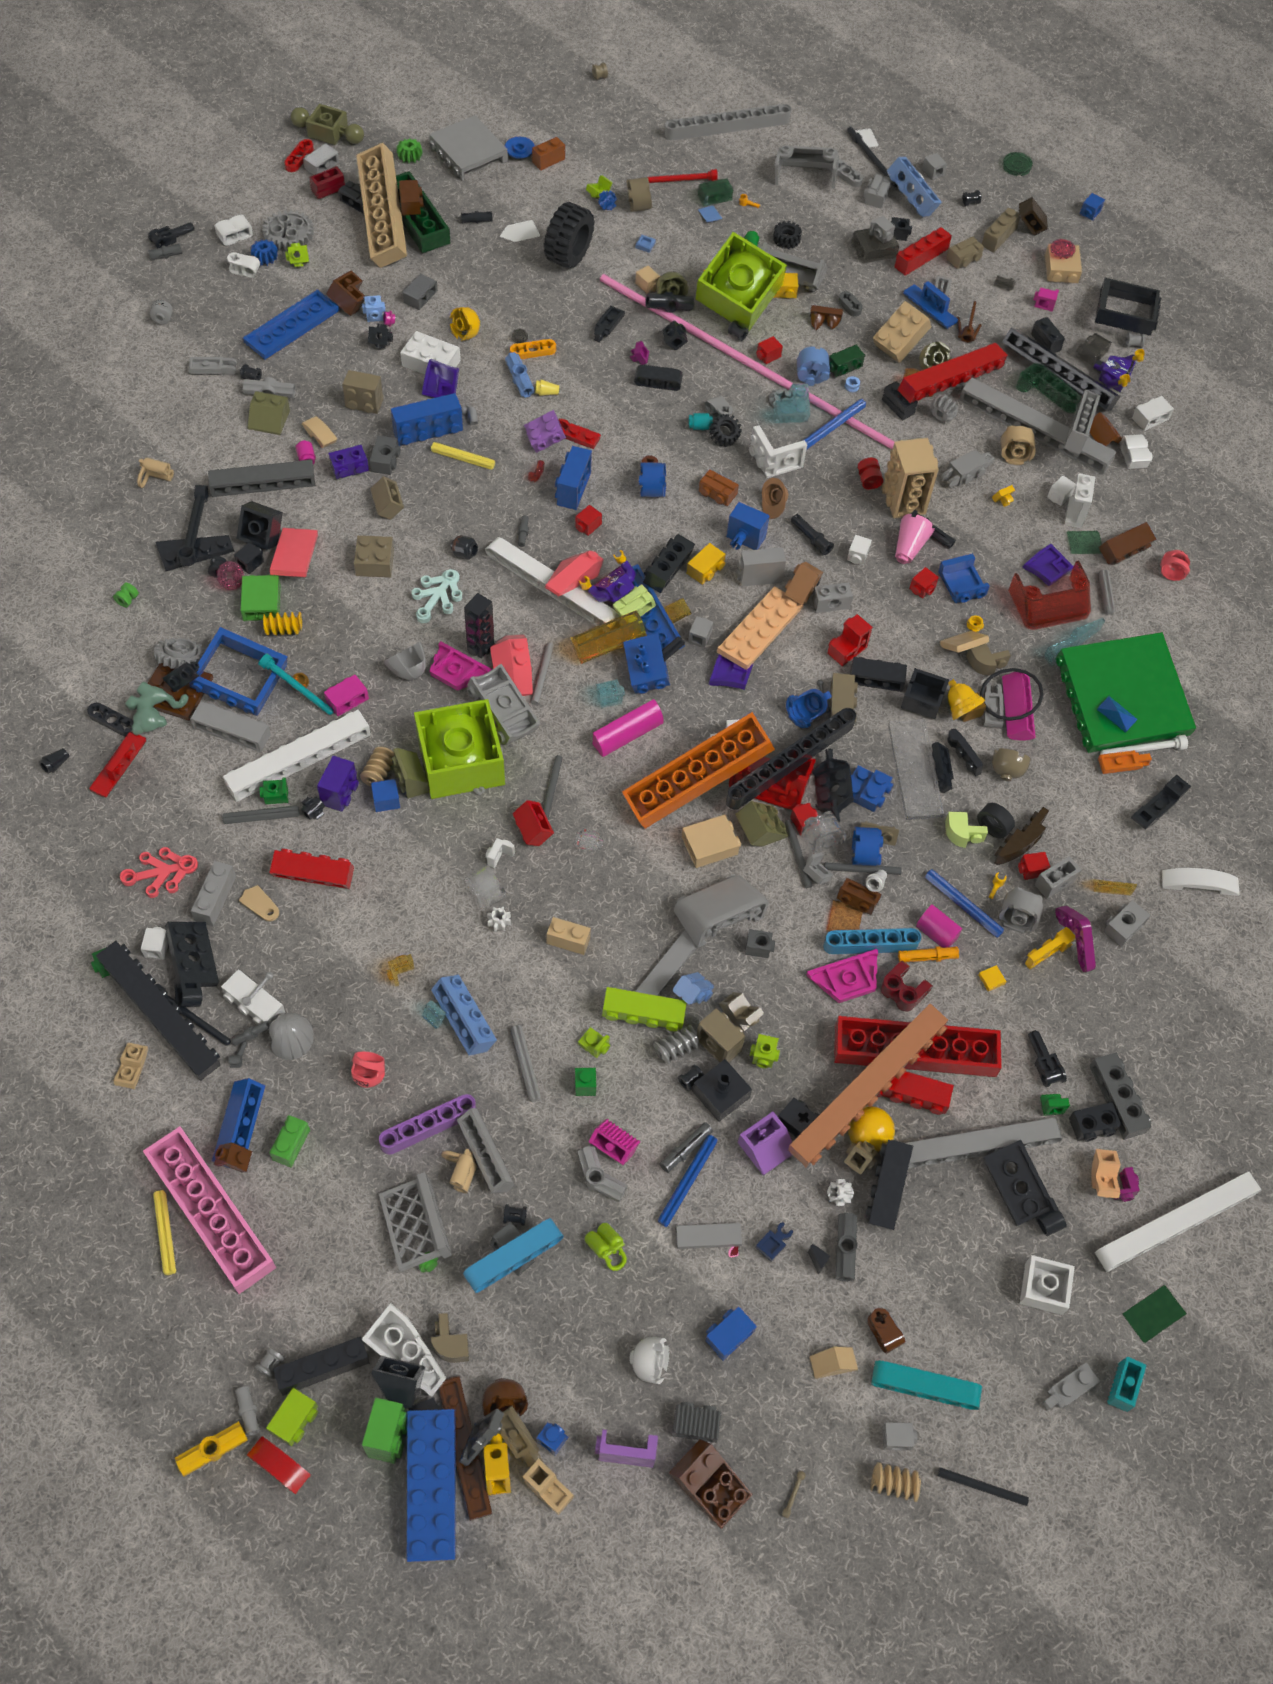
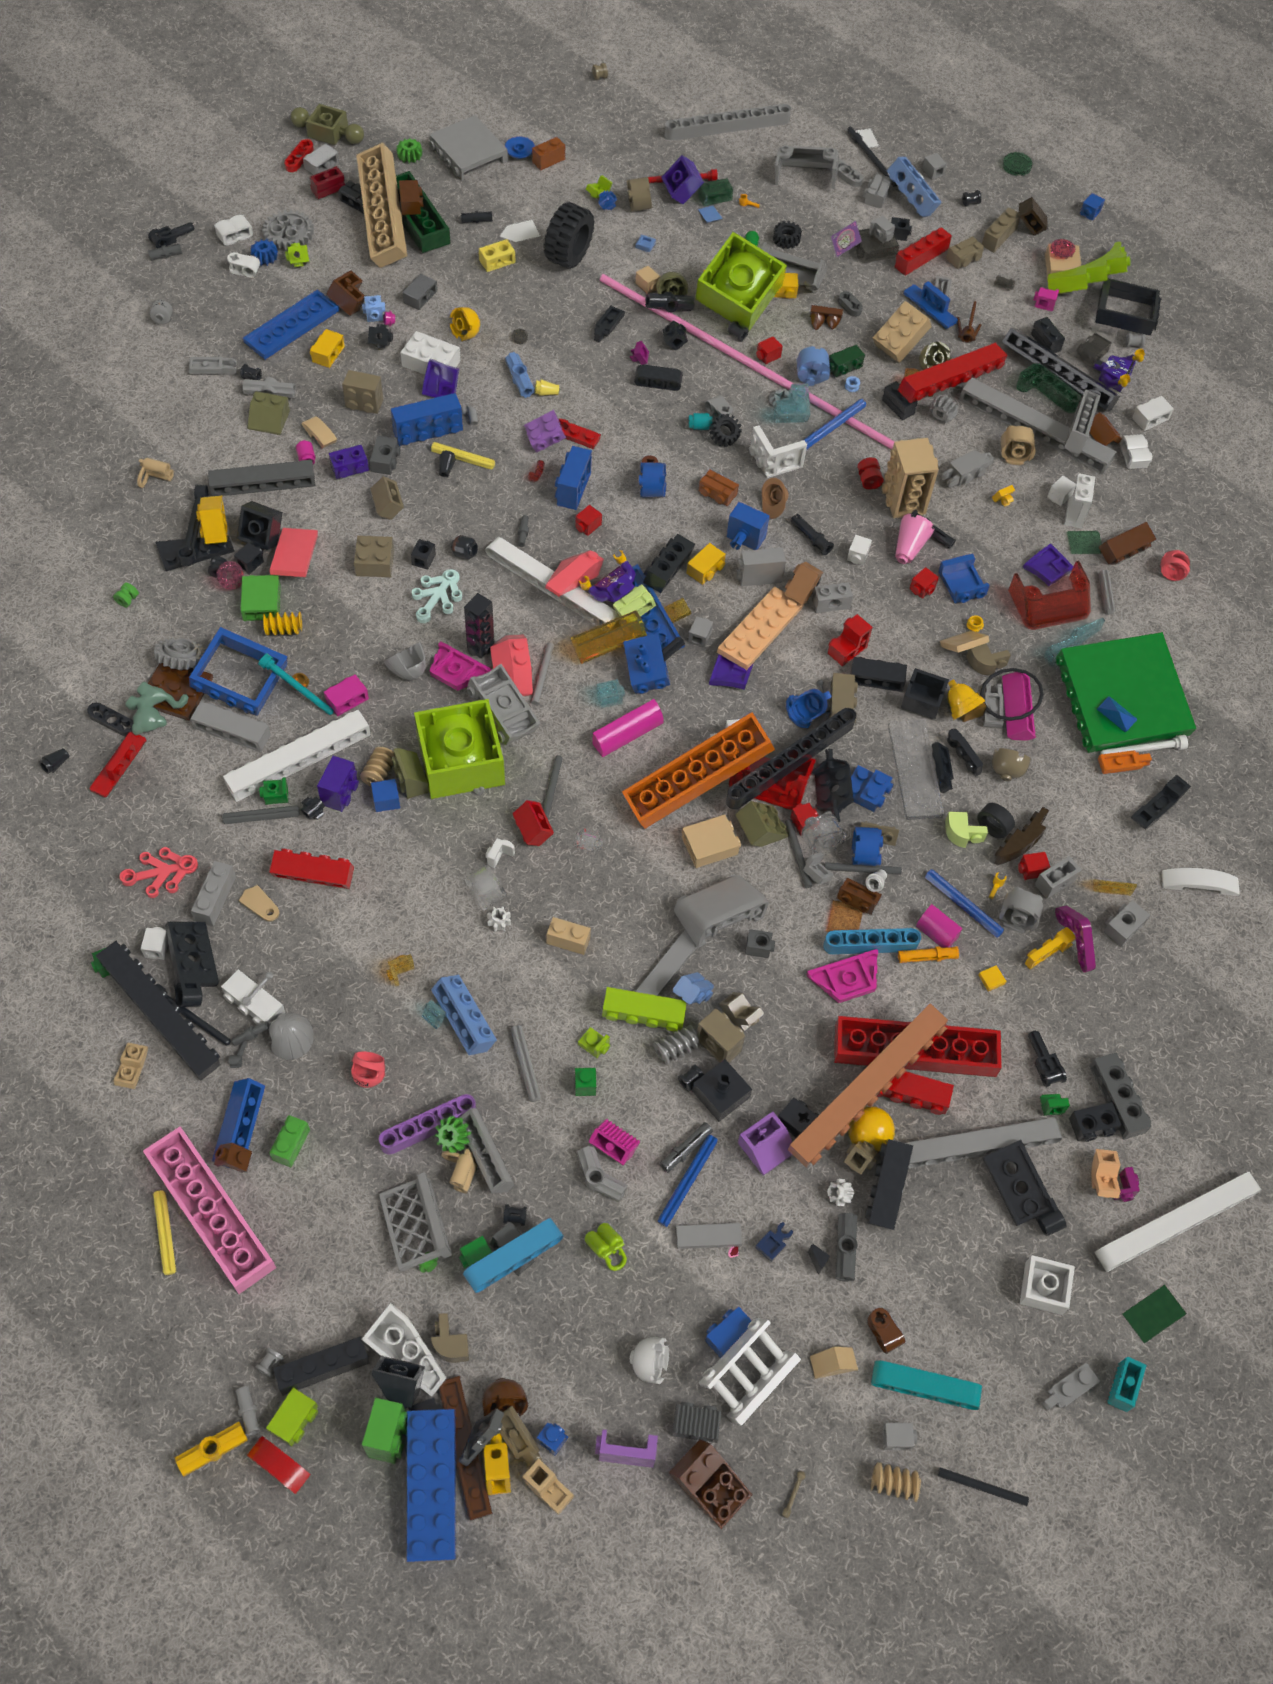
black hinge [162,662,199,692] -> none
light orange beam [510,339,556,359] -> none
lime brick [749,1034,780,1069] -> none
dark red piece [880,960,933,1012] -> none
none -> yellow brick [197,496,228,544]
none -> yellow brick [310,329,345,368]
none -> black brick [411,539,436,570]
none -> bright green gear [434,1116,471,1153]
none -> black cone [439,451,456,477]
none -> green brick [458,1236,492,1269]
none -> light yellow brick [479,239,516,272]
none -> dark purple brick [661,155,704,204]
none -> white fence [698,1318,801,1426]
none -> sticker [831,221,862,257]
none -> lime arch [1047,242,1131,293]

